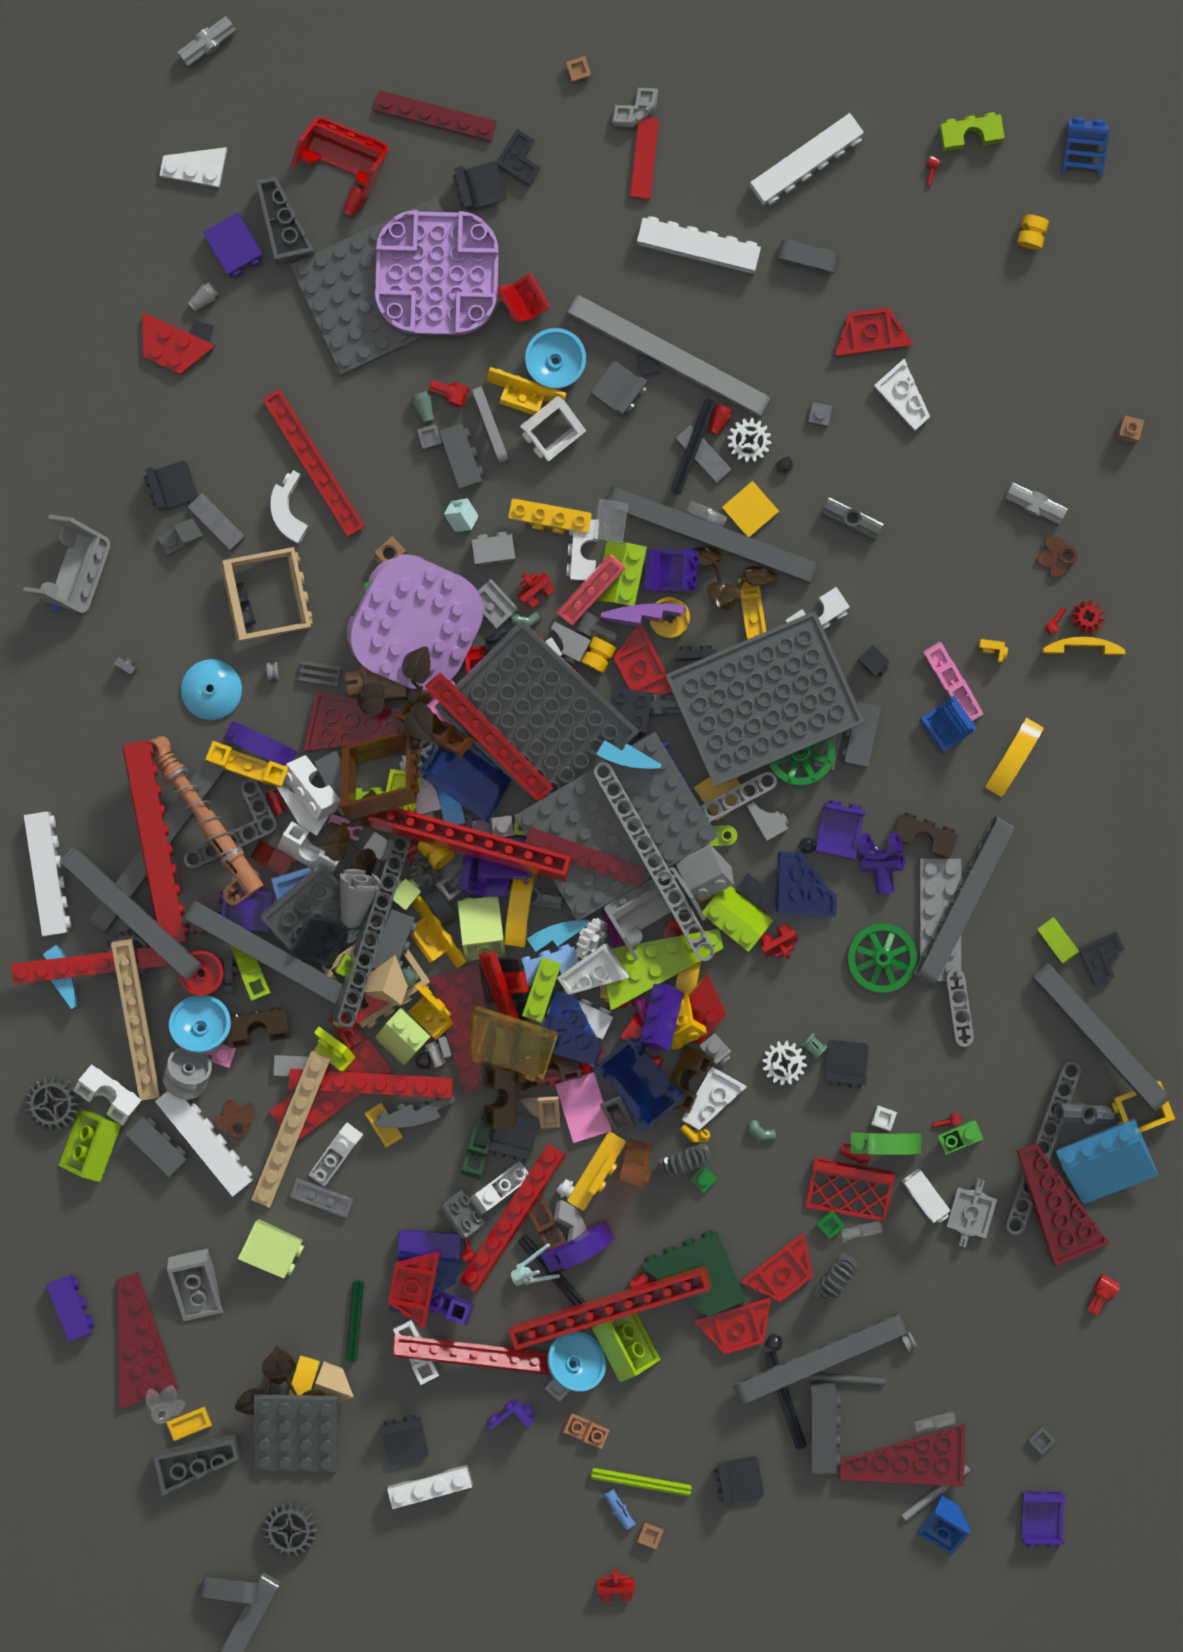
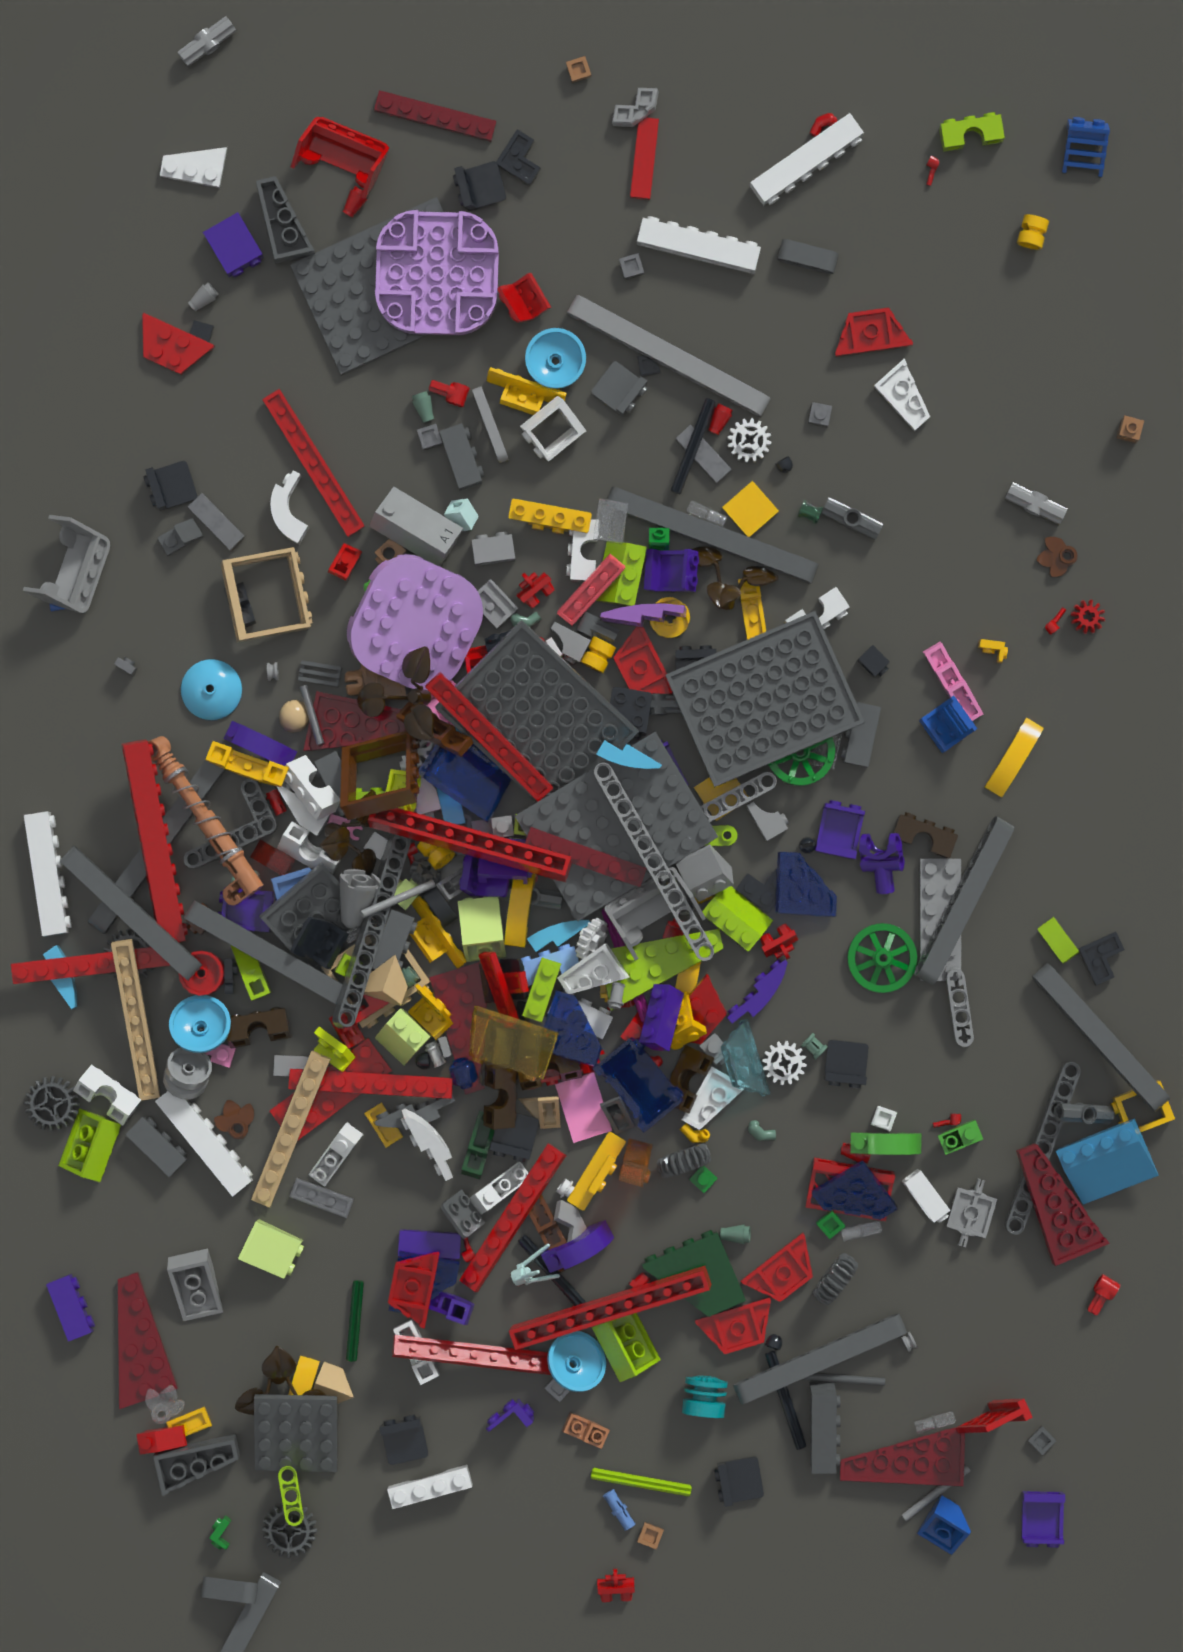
yellow slope [1041,637,1125,656] -> none
none -> red slope [136,1425,187,1454]
none -> green bracket [209,1515,232,1550]
none -> lime beam [278,1466,304,1526]
none -> tan hair [279,700,309,733]
none -> flat silver bar [299,685,324,746]
none -> red slope [328,543,362,581]
none -> light grey bar [360,880,436,918]
none -> light grey brick [369,486,463,566]
none -> white slope [401,1109,453,1181]
none -> clear blue head [449,1057,478,1089]
none -> light grey pin [607,982,625,1010]
none -> flat silver plate [619,253,644,279]
none -> green bracket [649,528,669,551]
none -> teal wheel [682,1375,728,1418]
none -> sand green cone [720,1224,751,1245]
none -> clear light blue wing [721,1019,770,1096]
none -> dark purple slope [726,959,788,1024]
none -> clear green bush [797,500,823,524]
none -> red arm [809,113,837,137]
none -> clear blue plate [812,1160,898,1220]
none -> red fence [956,1398,1033,1433]

